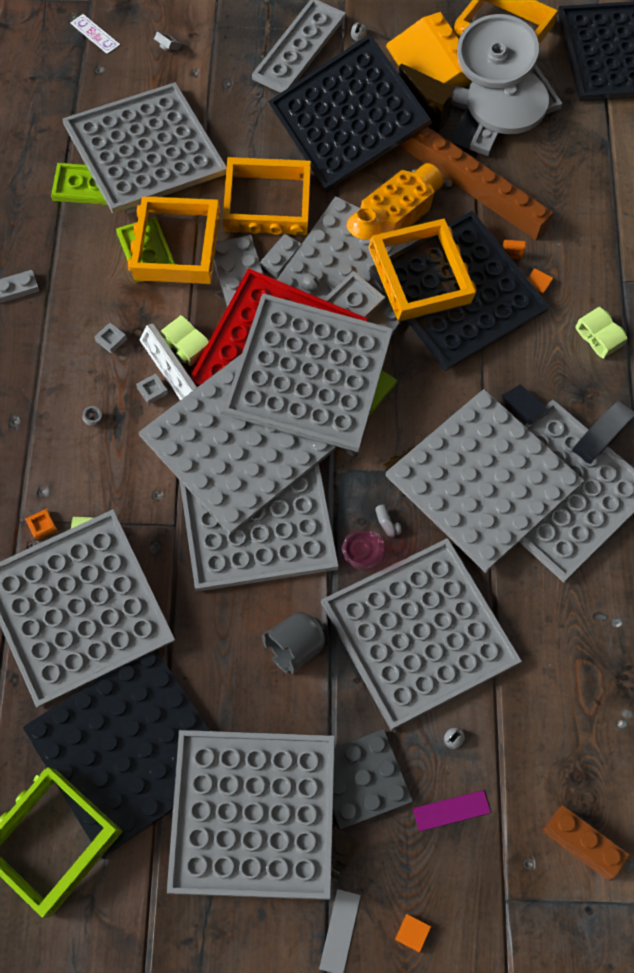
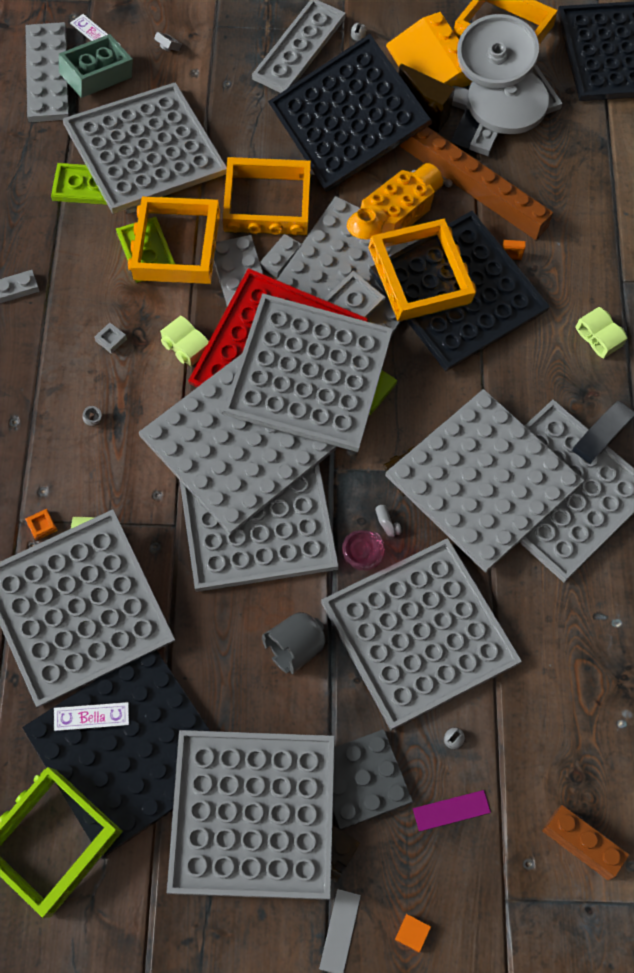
light grey plate [136,373,168,405] -> none
white tile [140,324,197,400] -> none
light grey hinge [301,272,320,291] -> none
black tile [502,384,548,425] -> none
orange tile [527,268,553,296] -> none
none -> light grey plate [26,22,69,122]
none -> white sticker [54,702,129,731]
none -> sand green brick [59,34,133,98]

